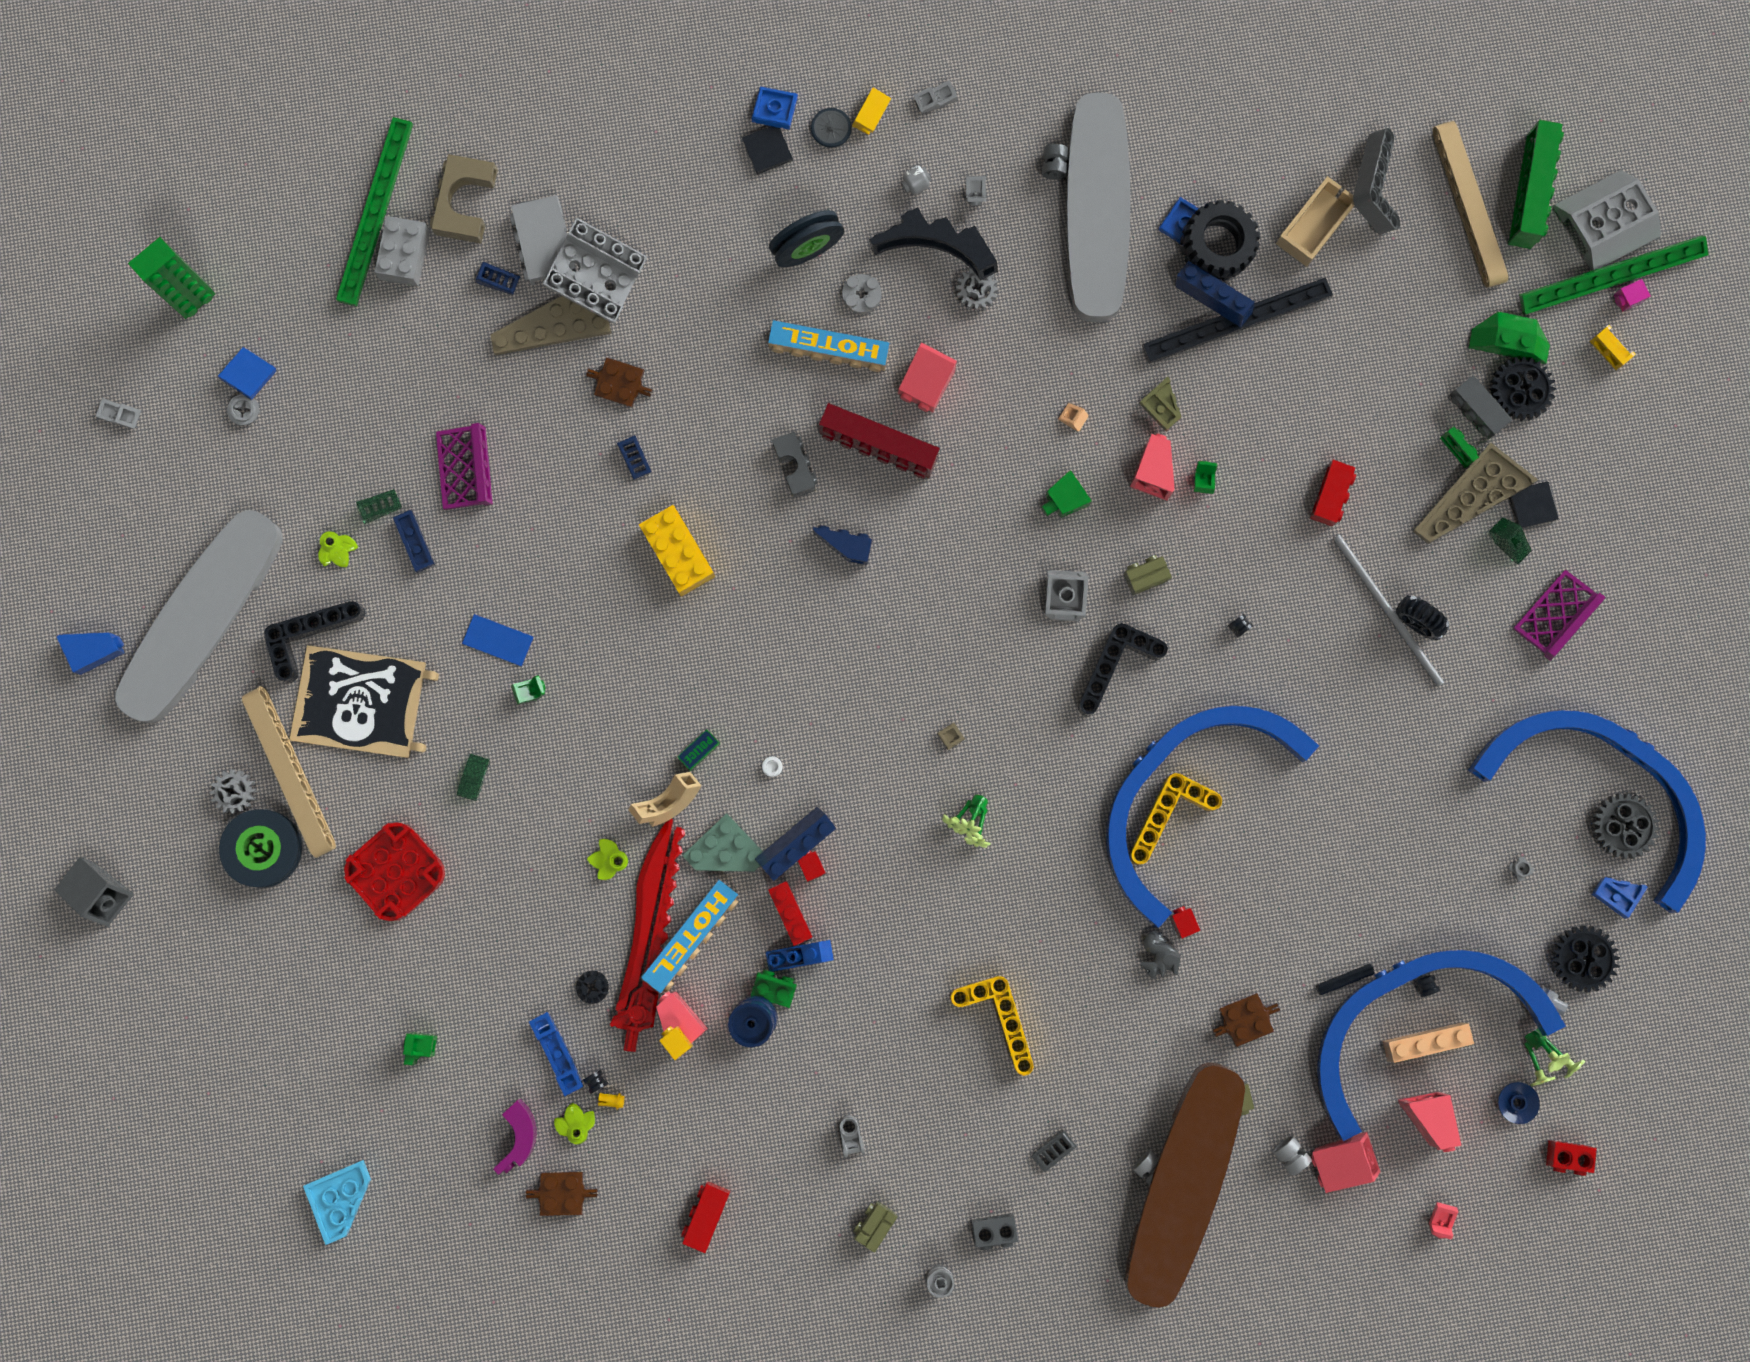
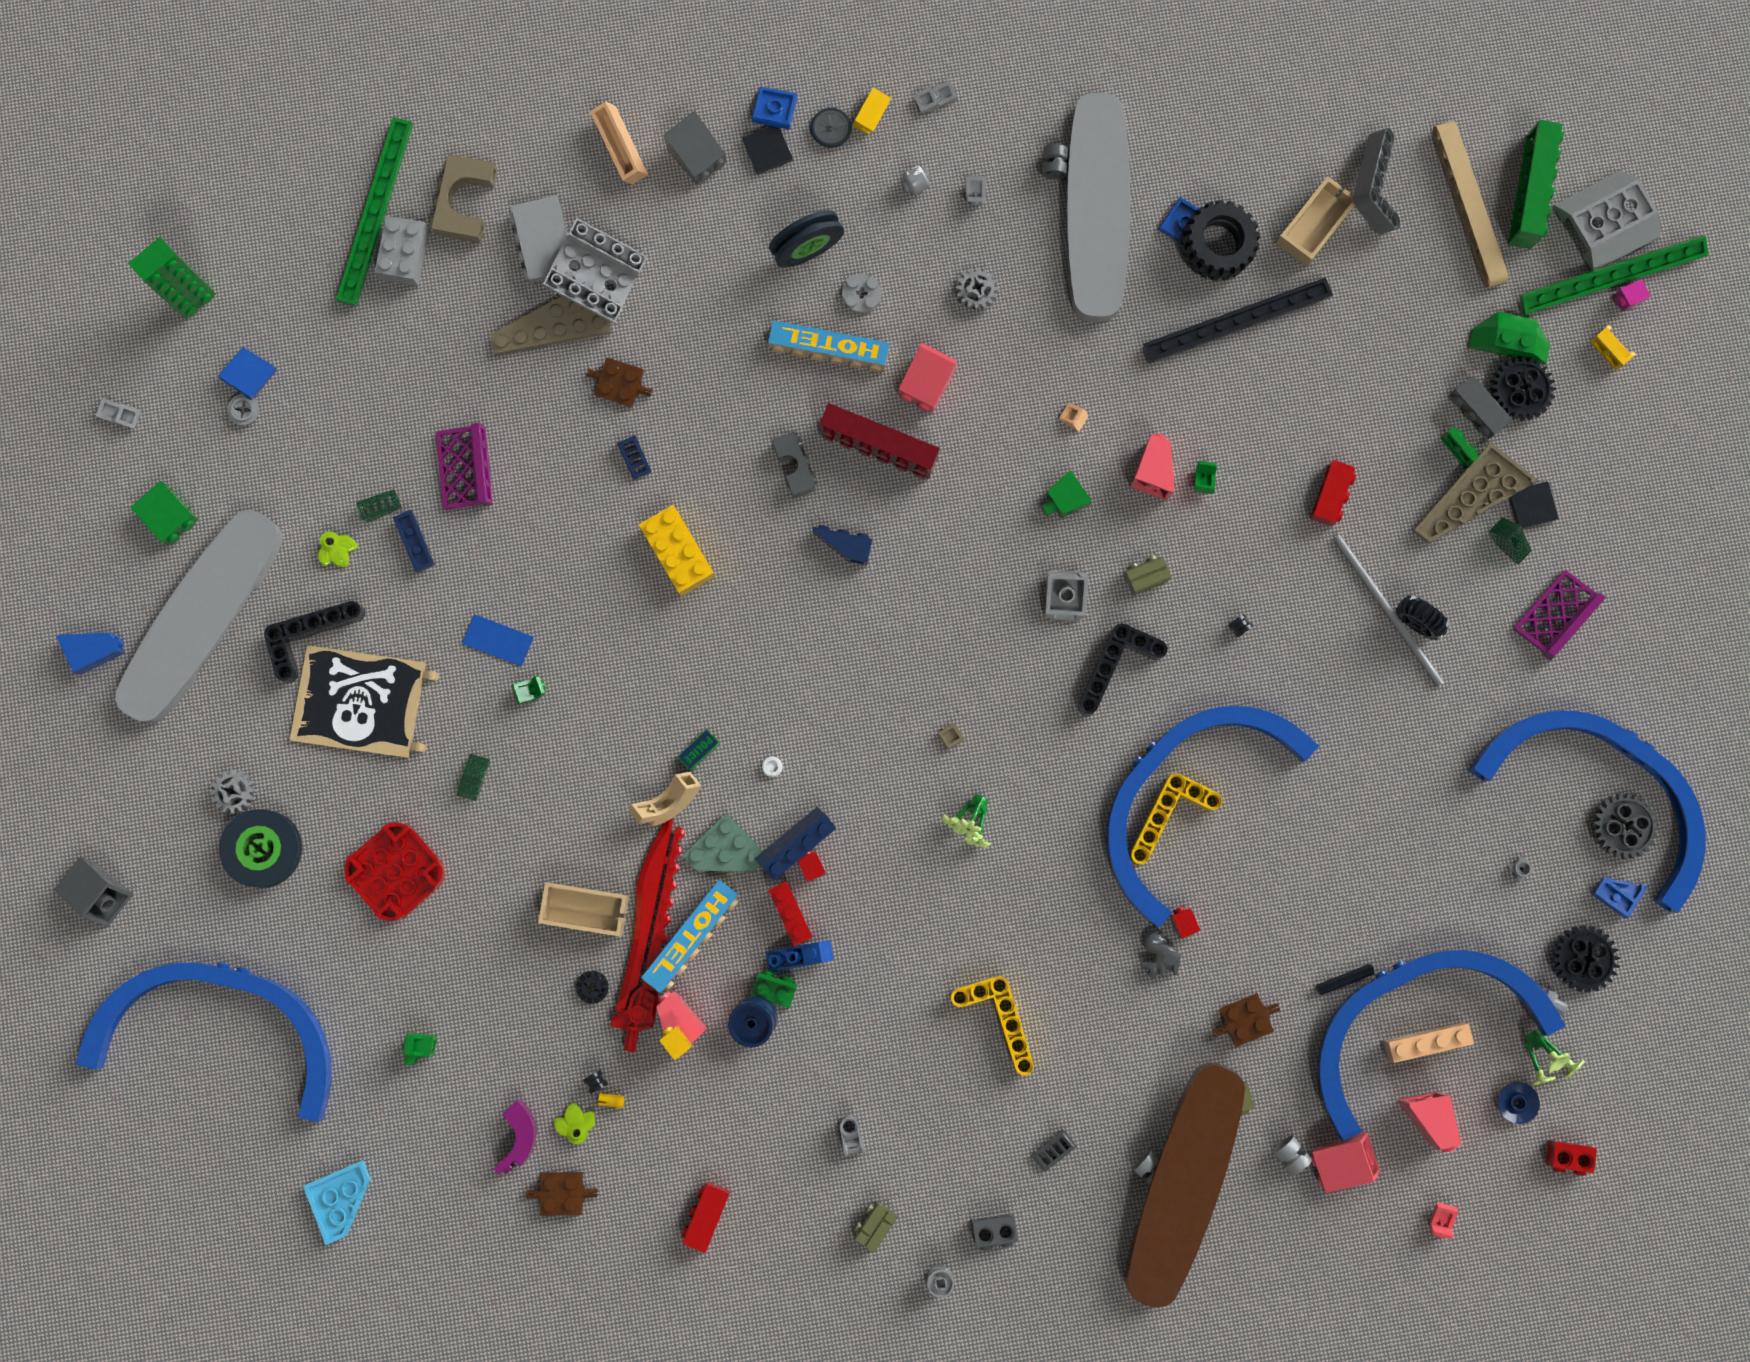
tan beam [242,686,336,858] -> none
dark blue slope [475,262,520,295] -> none
blue slope [529,1012,584,1097] -> none
lime plate [587,839,628,880] -> none
black arch [869,207,998,281] -> none
olive wing [1139,376,1182,432] -> none
dark blue brick [1176,261,1255,327] -> none
black wheel [1415,975,1440,997] -> none
none -> blue arch [75,962,332,1122]
none -> green brick [130,481,198,546]
none -> tan piece [538,882,630,936]
none -> light nougat brick [590,101,648,185]
none -> dark grey slope [663,111,727,185]

